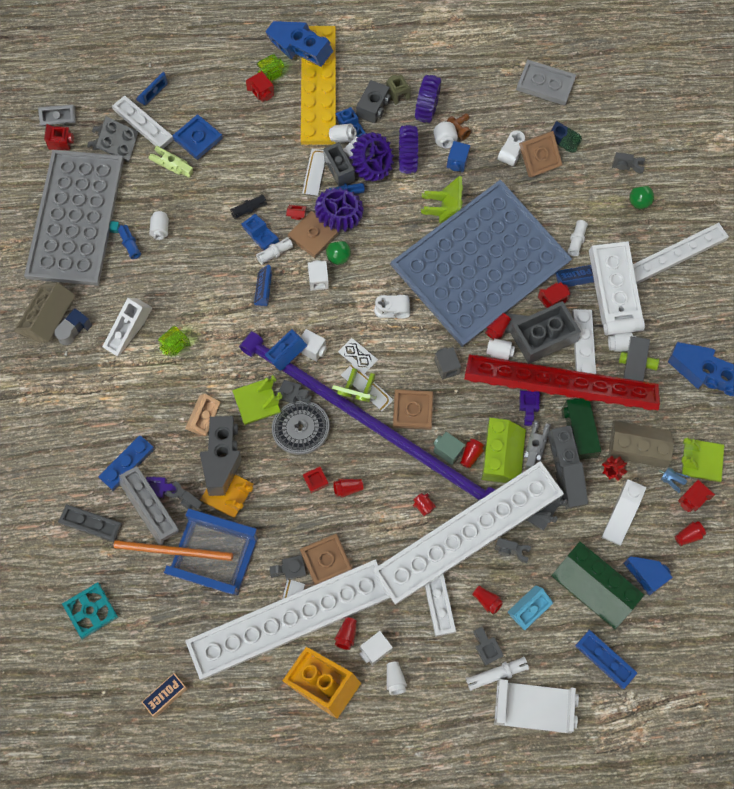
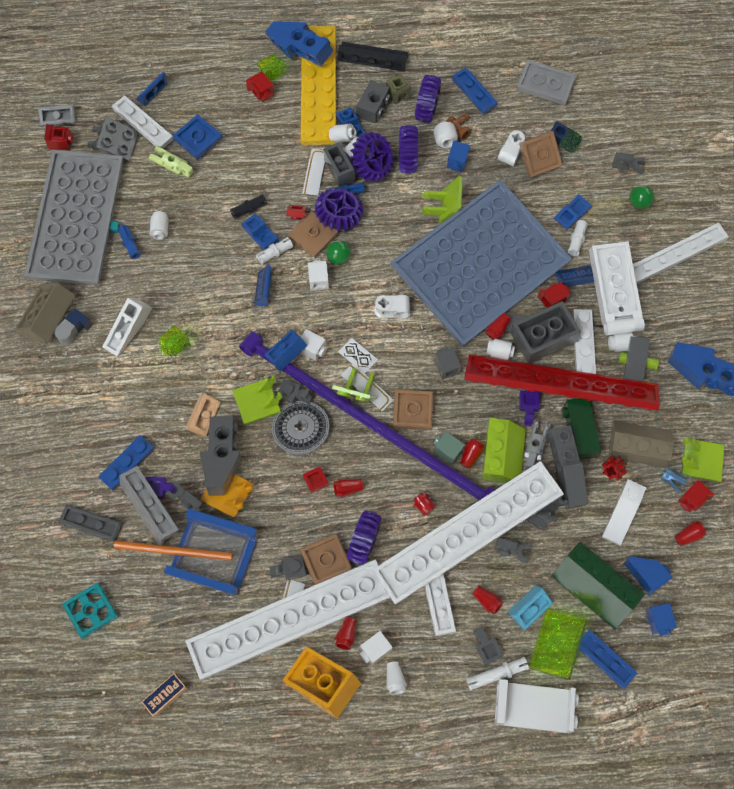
none -> black fence [338,41,408,72]
none -> dark purple gear [347,510,382,565]
none -> blue plate [452,67,498,115]
none -> clear neon green plate [529,609,587,681]
none -> blue slope [554,194,592,230]
none -> blue brick [646,603,677,637]

